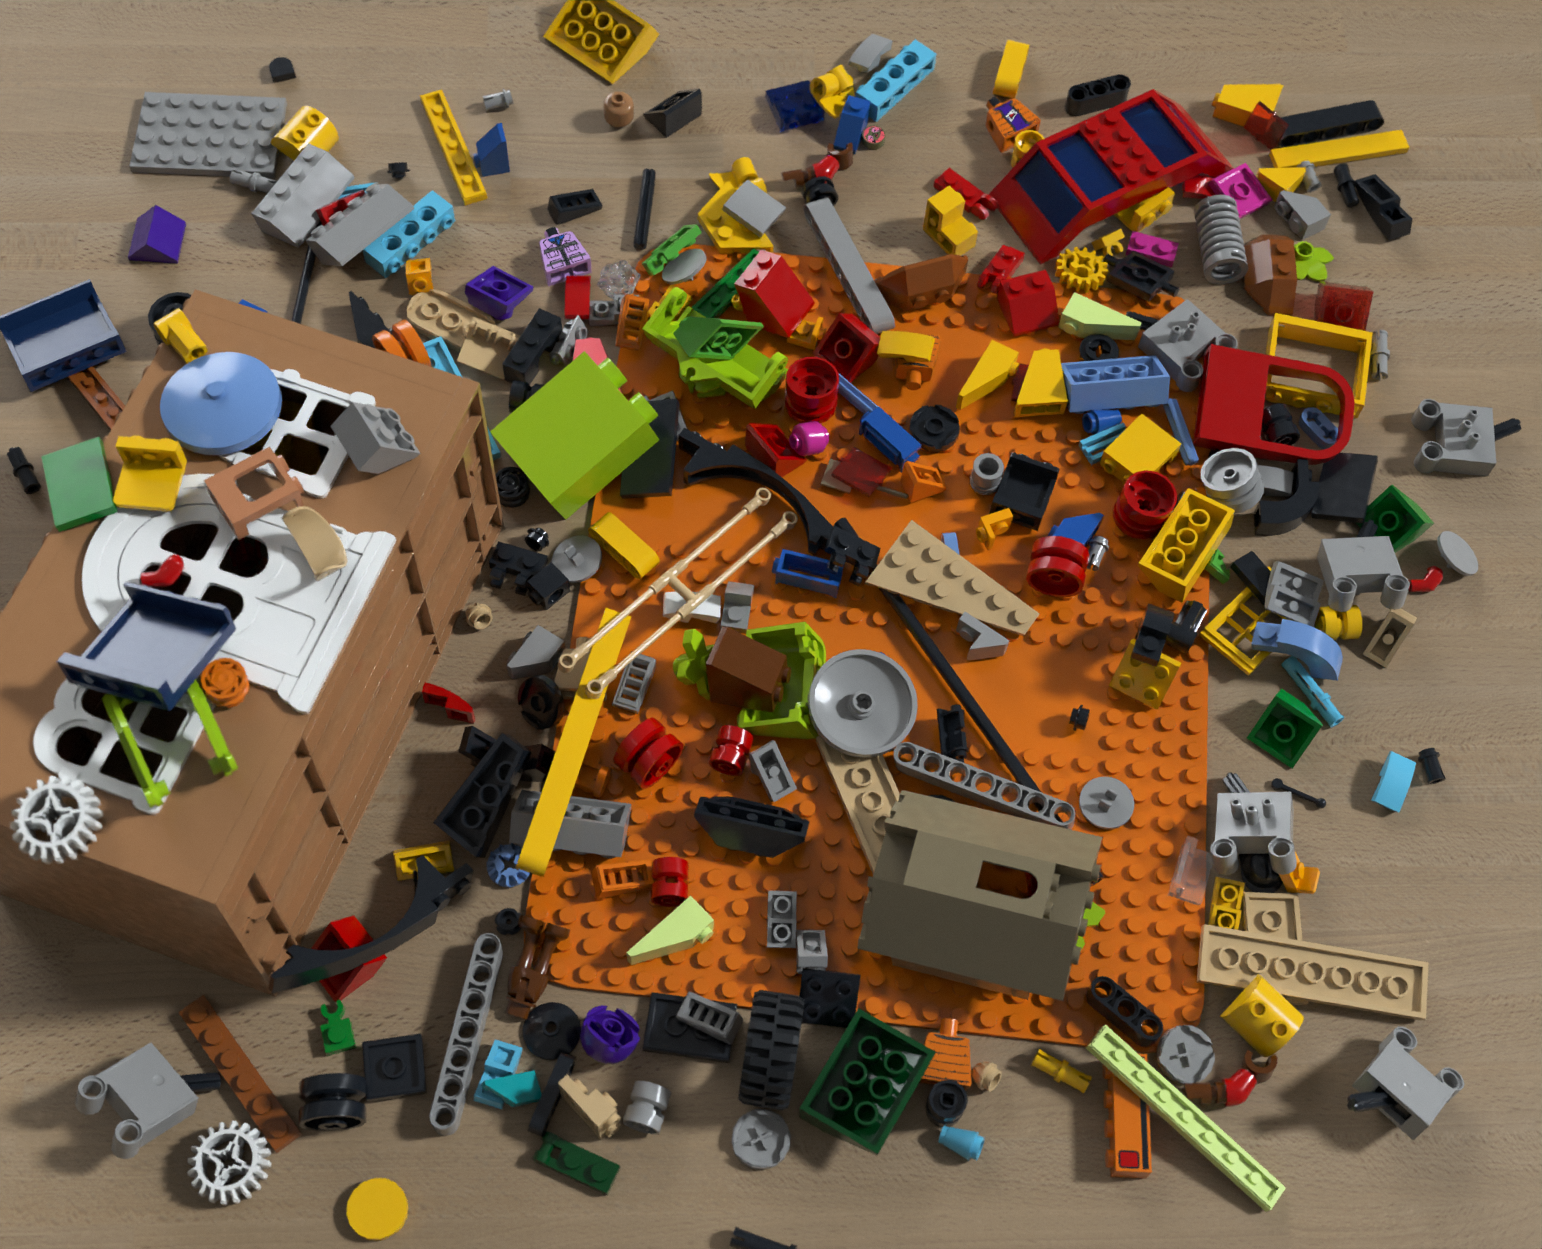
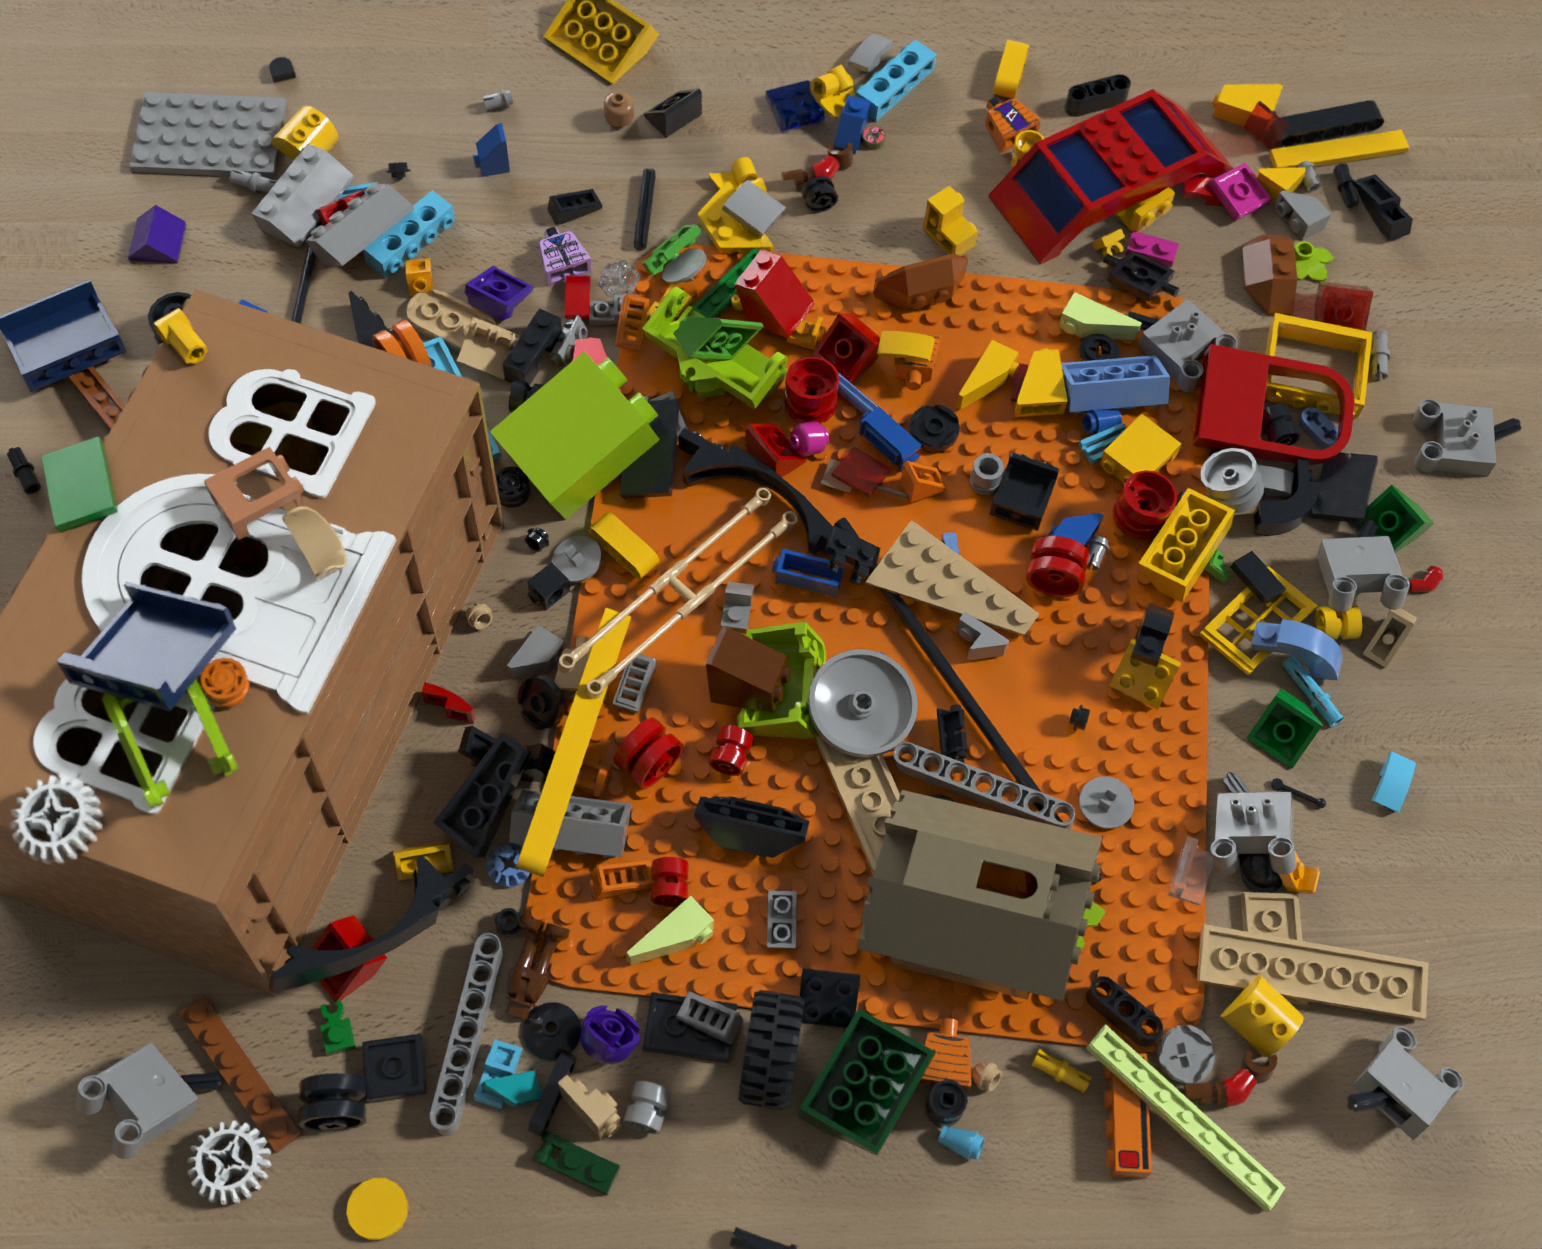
yellow bracket [113,436,187,512] -> none
red arm [141,555,184,588] -> none
medium blue dish [160,352,282,455] -> none
light grey slope [331,402,420,474] -> none
yellow tile [420,89,488,206] -> none
black plate [489,541,548,596] -> none
white slope [663,591,721,623] -> none
lime plant [673,629,714,700] -> none
light grey tile [731,1108,791,1170] -> none
light grey slope [749,740,797,802] -> none
light grey slope [796,930,828,974] -> none
light grey beam [804,197,895,334] -> none
red hinge [933,168,998,220] -> none
light orange bracket [976,508,1013,550] -> none
red hinge [977,245,1025,294] -> none
red slope [996,270,1060,337] -> none
yellow gear [1055,247,1108,292] -> none
medium blue axle [1163,398,1199,466] -> none
black piece [1165,600,1207,654] -> none
light grey piece [1194,195,1248,284] -> none
yellow slope [1208,877,1245,930] -> none
light grey slope [1265,561,1324,627] -> none
black pin [1418,748,1446,784] -> none
light grey piece [1437,531,1478,576] -> none

